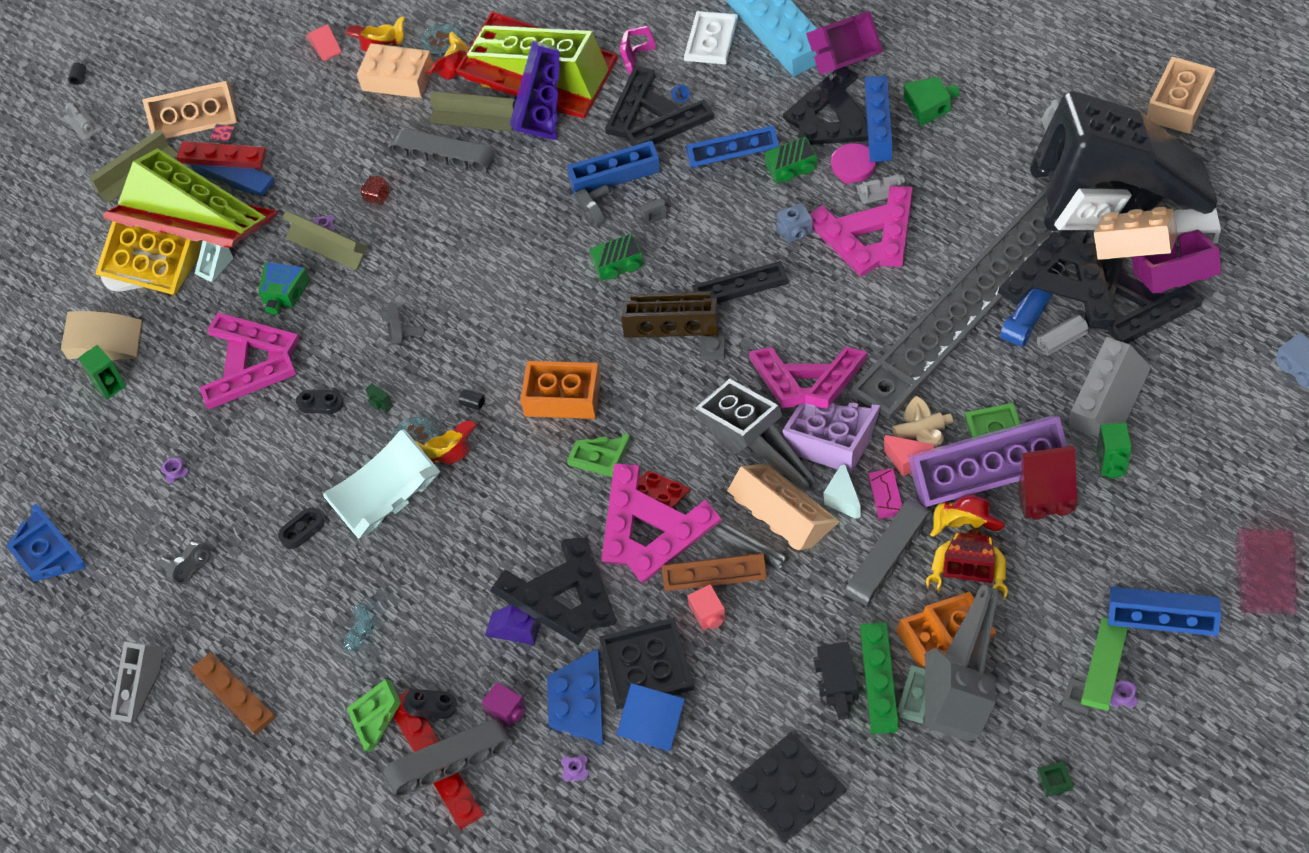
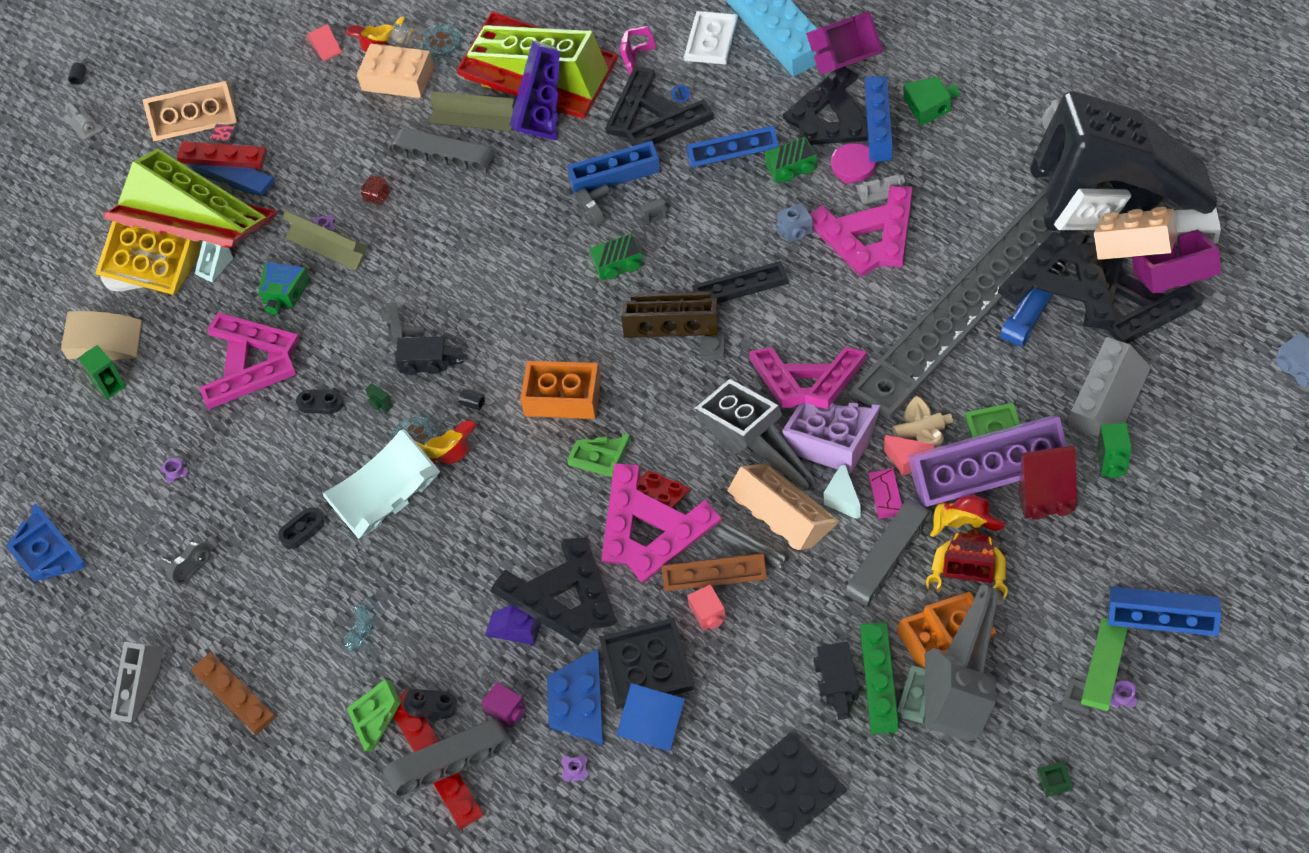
olive panel [89,129,178,203] -> none
red hair [426,32,469,80] -> none
light grey axle [1036,315,1088,356] -> none
light nougat brick [1147,57,1216,134] -> none
clear pink slope [1234,529,1296,614] -> none
none -> clear brick [387,24,425,50]
none -> black hinge [395,336,464,375]

